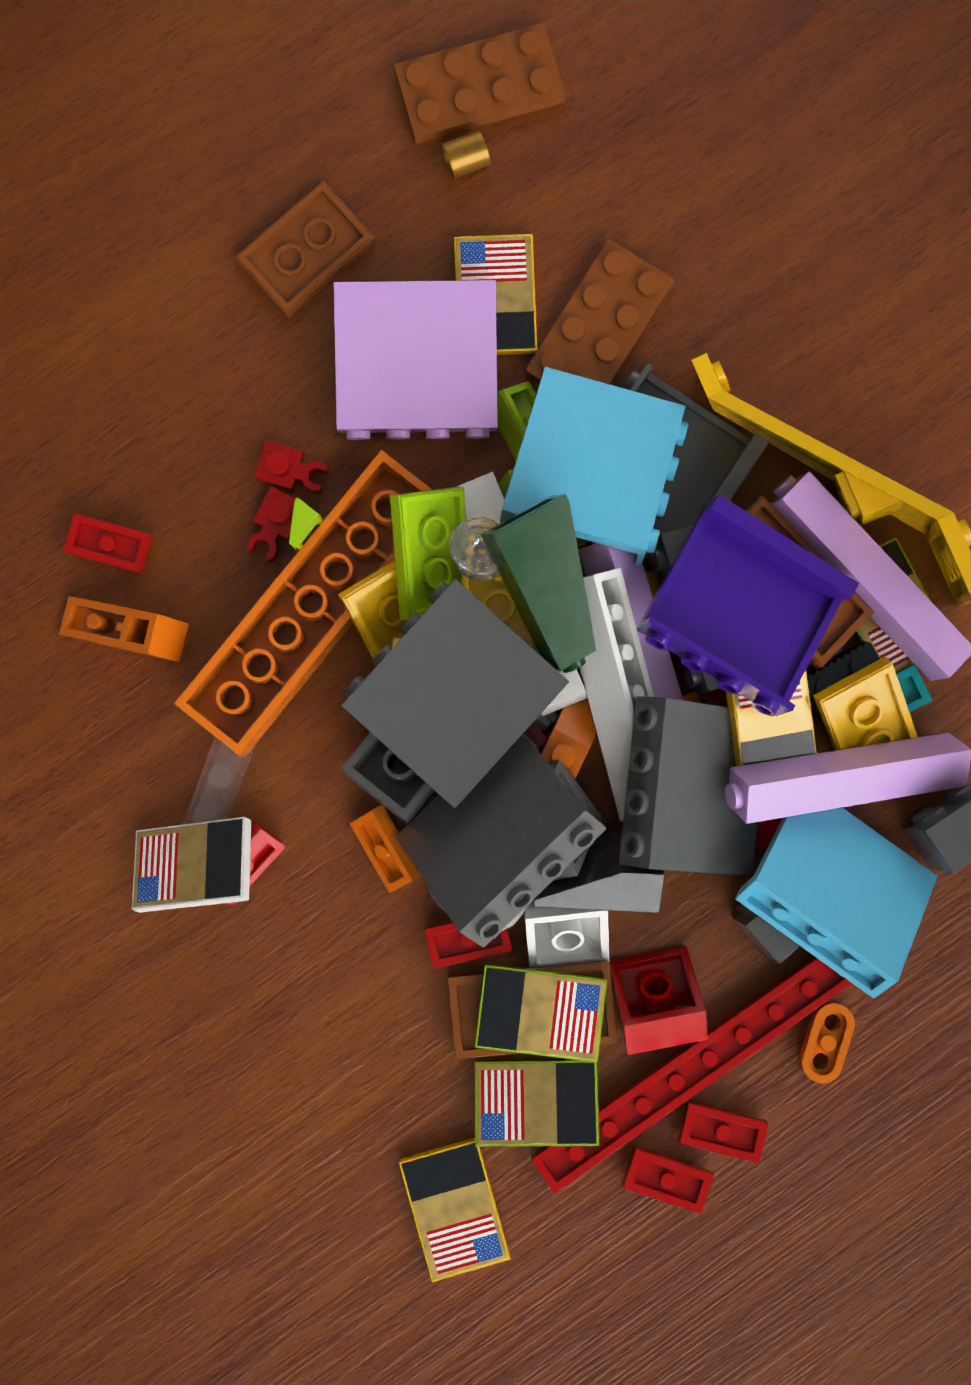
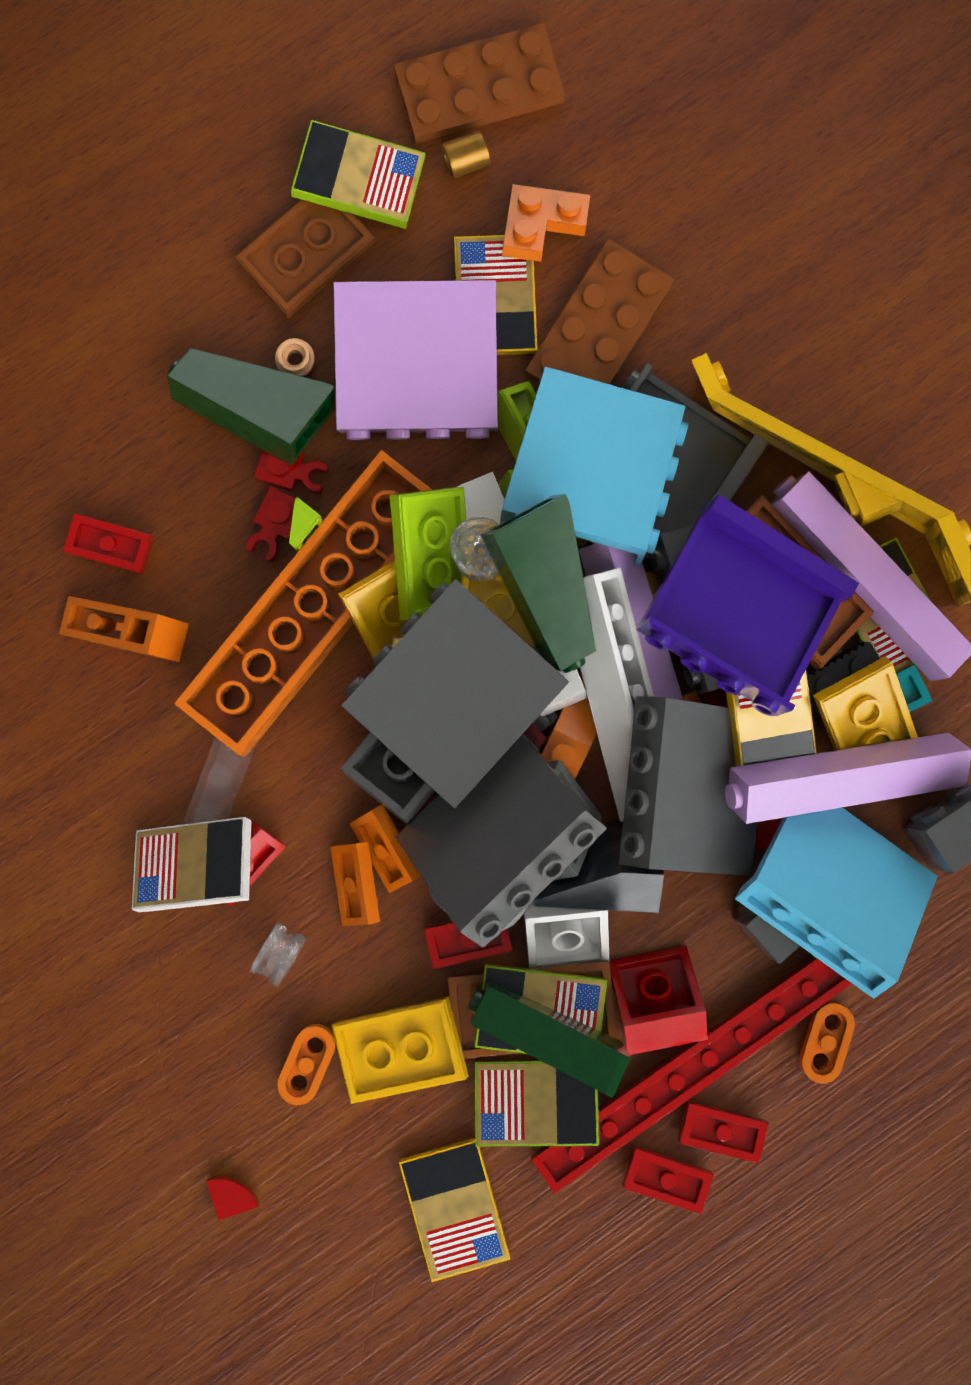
none -> dark green slope [167,348,335,466]
none -> red tile [206,1176,259,1220]
none -> clear wheel [250,922,307,988]
none -> light nougat plate [275,338,315,377]
none -> orange plate [277,1024,336,1105]
none -> tile [291,120,426,229]
none -> orange plate [330,841,380,926]
none -> yellow tile [331,996,469,1104]
none -> dark green slope [467,980,631,1098]
none -> orange plate [502,184,590,262]

